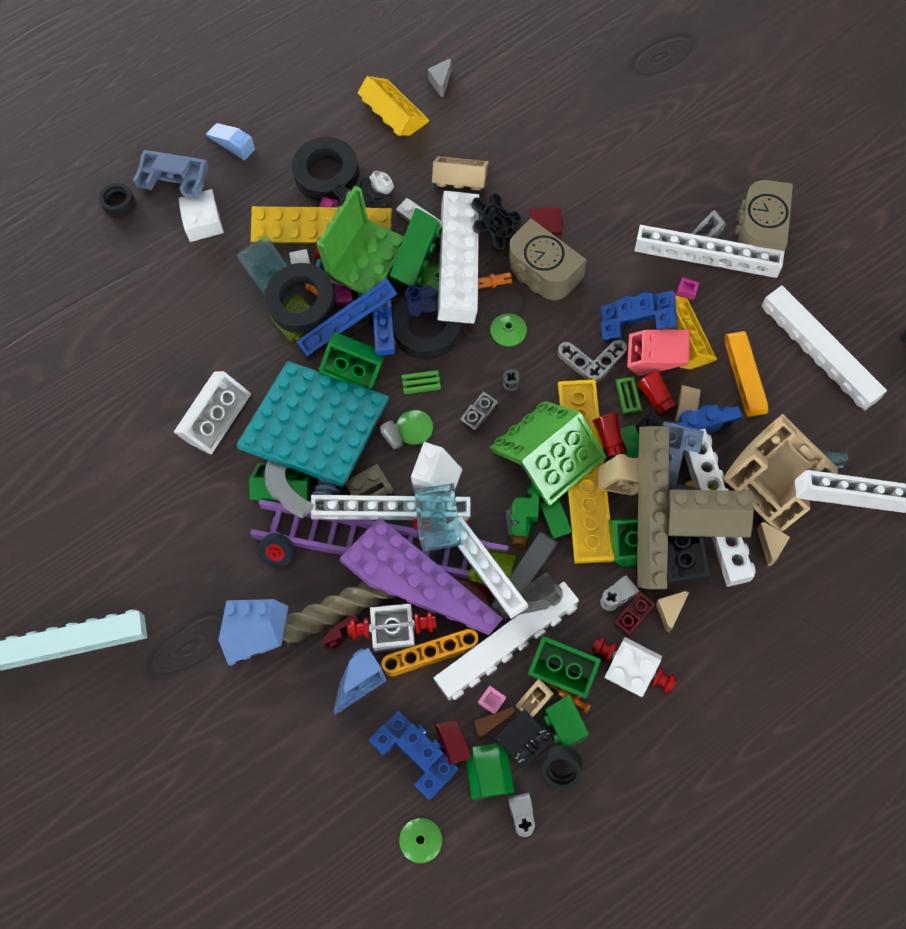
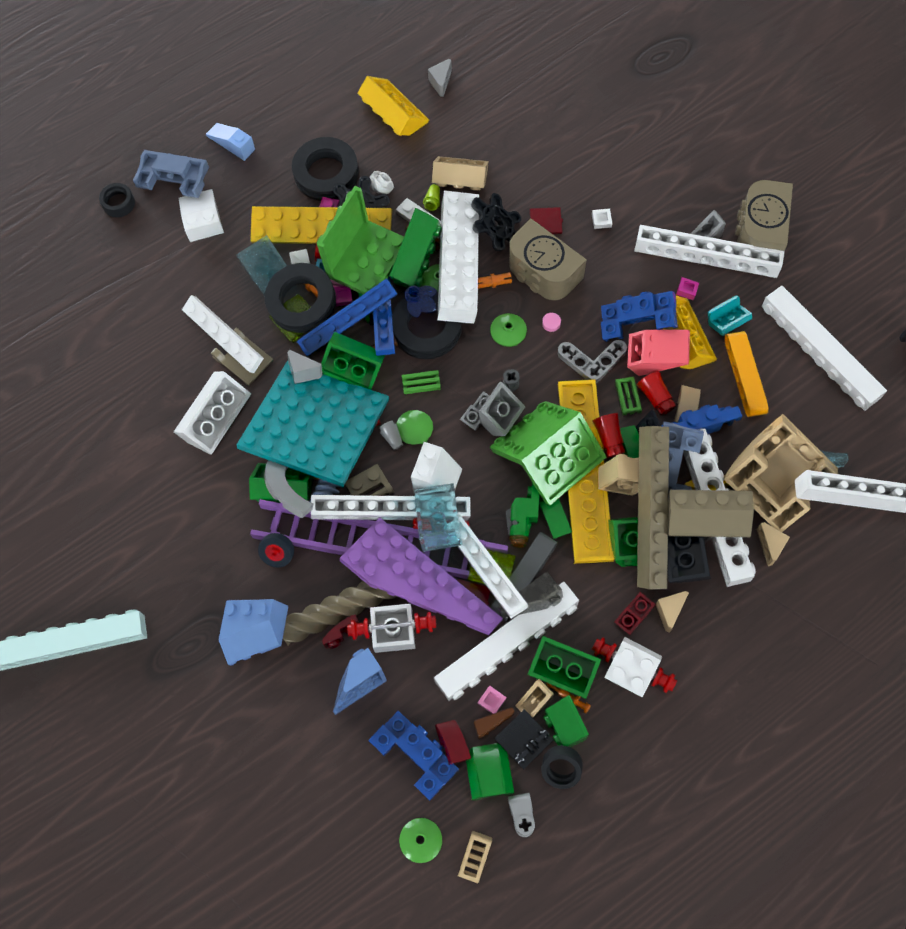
light orange beam [382,629,478,676] -> none
light grey piece [600,575,640,611] -> none
none -> white plate [182,295,264,373]
none -> dark tan flag [211,328,273,386]
none -> light grey slope [287,350,322,384]
none -> lime cone [423,184,440,211]
none -> tan slope [458,831,493,883]
none -> light grey slope [479,382,525,436]
none -> bright pink tile [542,313,561,332]
none -> white plate [592,209,612,229]
none -> teal bracket [707,295,752,336]

